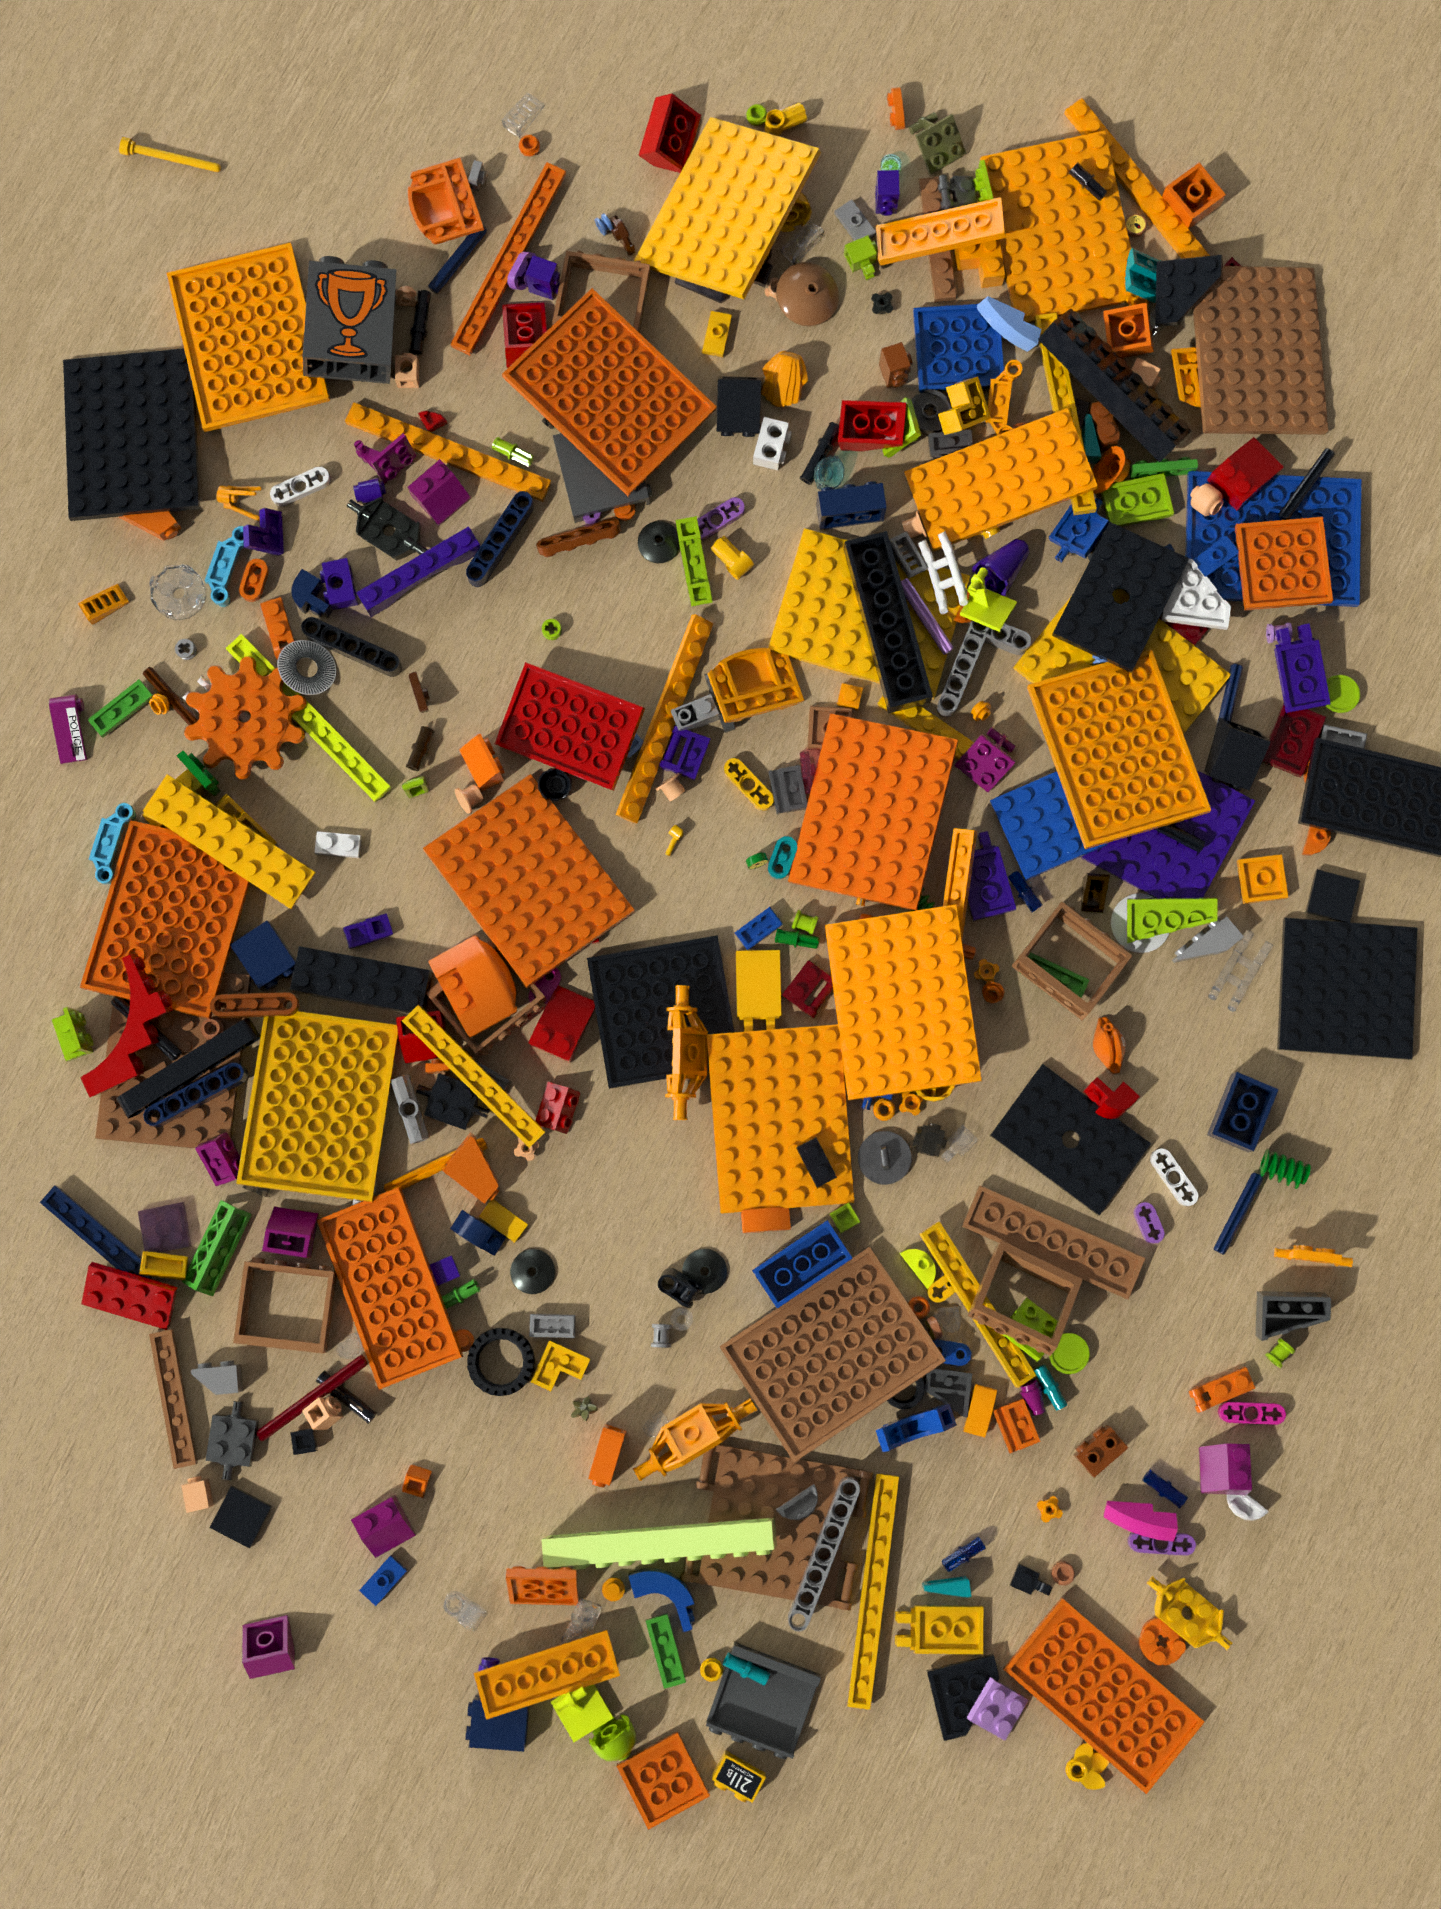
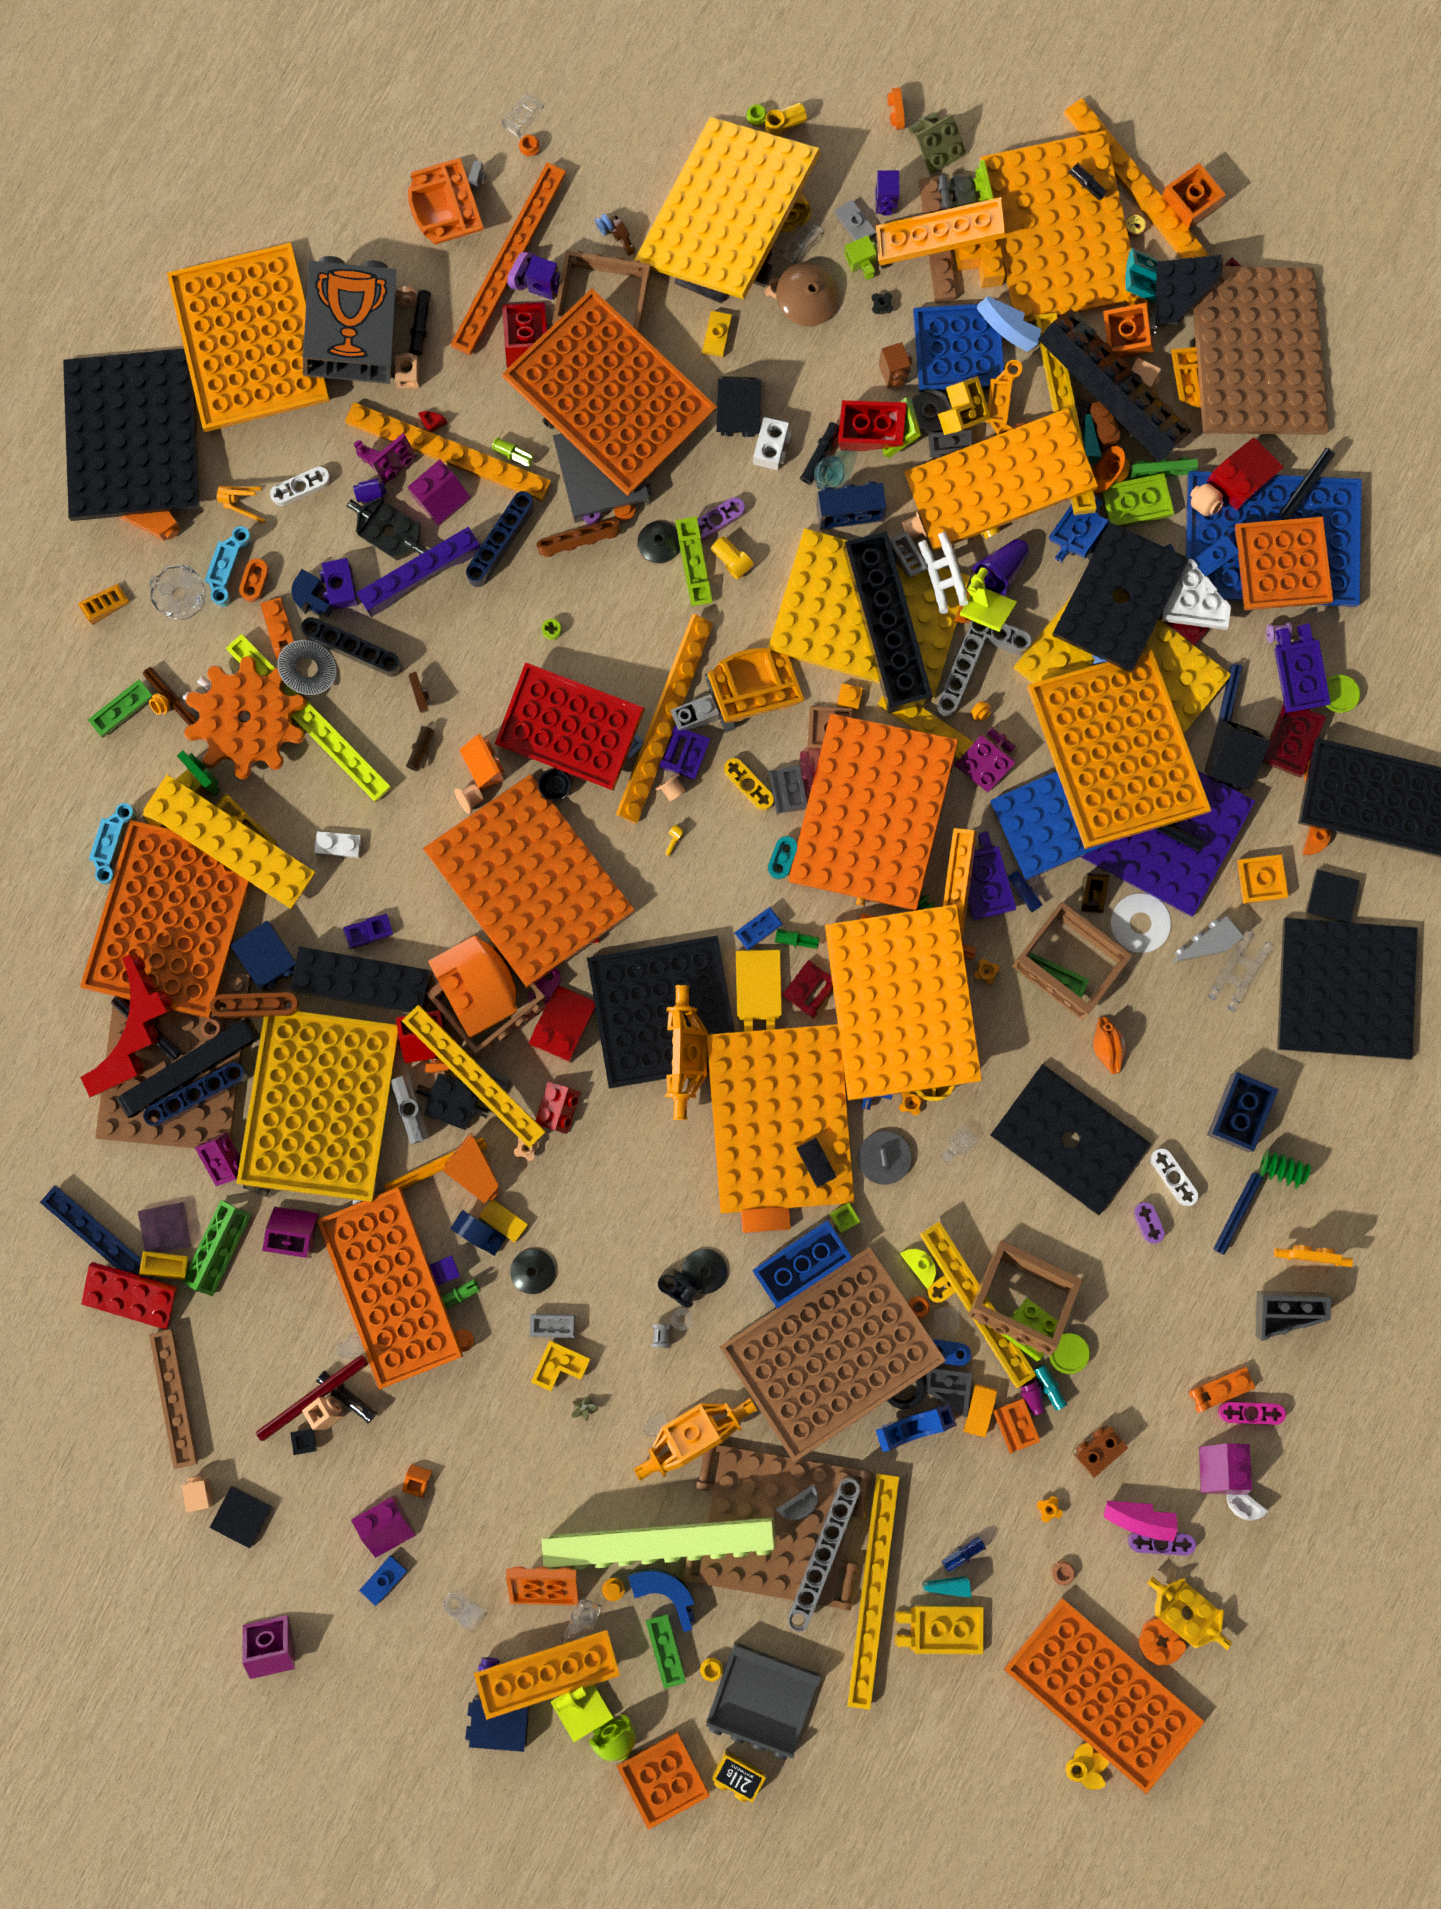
magenta door [49,694,87,764] -> none
lime bracket [51,1007,94,1061] -> none
yellow piece [119,137,221,172] -> none
light grey bush [175,639,197,660] -> none
light grey slope [191,1360,243,1395] -> none
dark grey plate [206,1401,259,1480] -> none
medium nougat window [233,1257,337,1353] -> none
dark purple plate [243,508,284,556] -> none
lime slope [402,776,429,798] -> none
dark blue axle [428,225,487,294] -> none
black tyre [467,1328,535,1396] -> none
orange slope [588,1424,627,1488] -> none
red slope [638,93,701,173] -> none
teal pin [723,1652,770,1686] -> none
green tile [746,852,769,869] -> none
light orange hair [761,351,808,407] -> none
lime bush [792,910,819,935] -> none
light orange plate [873,1098,895,1121] -> none
clear light blue tile [880,154,902,173] -> none
lavender axle [901,578,953,655] -> none
clear smoke brick [912,1122,948,1158] -> none
nougat tile [925,1317,942,1341] -> none
black plate [926,1654,1000,1741] -> none
medium nougat plate [961,1185,1145,1300] -> none
lavender plate [967,1677,1028,1740] -> none
orange plate [982,982,1005,1003] -> none
black plate [1009,1563,1053,1596] -> none
red brick [1083,1077,1140,1119] -> none
lime wing [1127,898,1218,943] -> none
clear blue pin [1142,1469,1188,1509] -> none
lime bush [1265,1338,1296,1368] -> none
light grey plate [1320,725,1367,749] -> none

